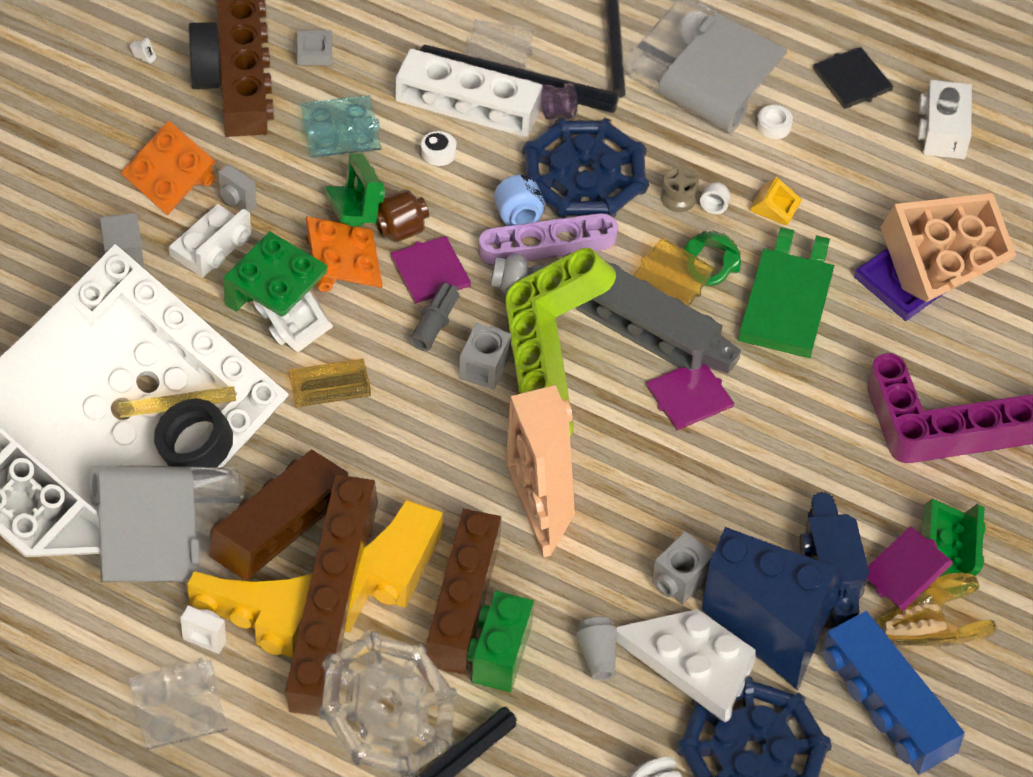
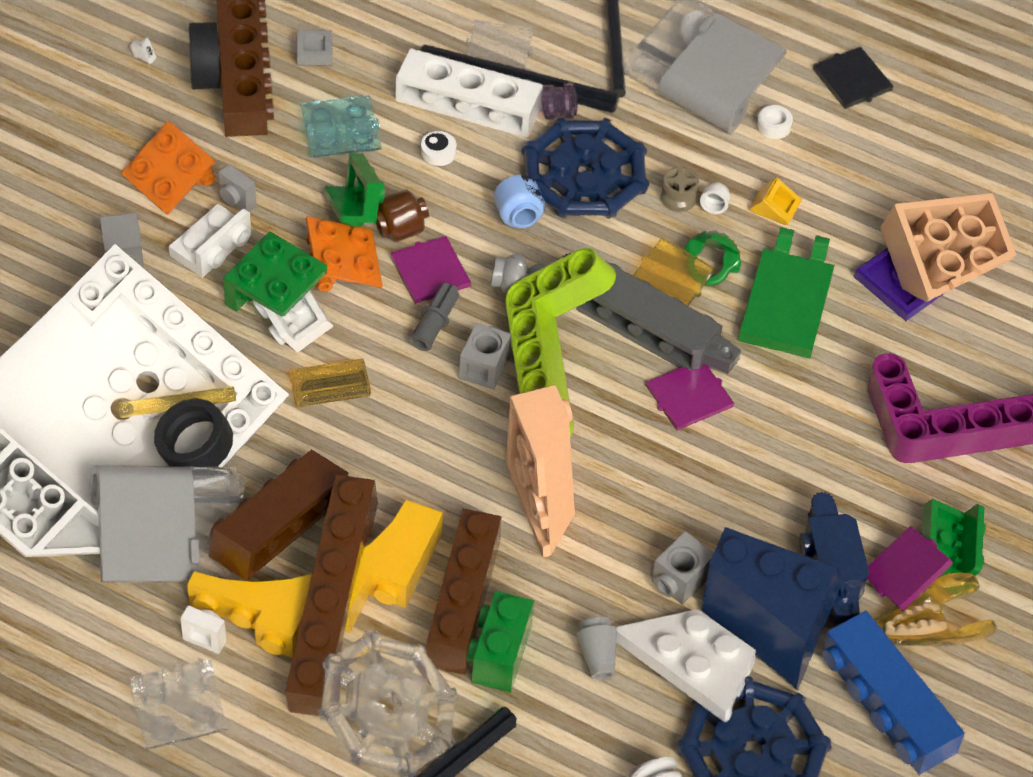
lavender beam [479,214,618,265] -> none
white piece [918,80,972,159] -> none

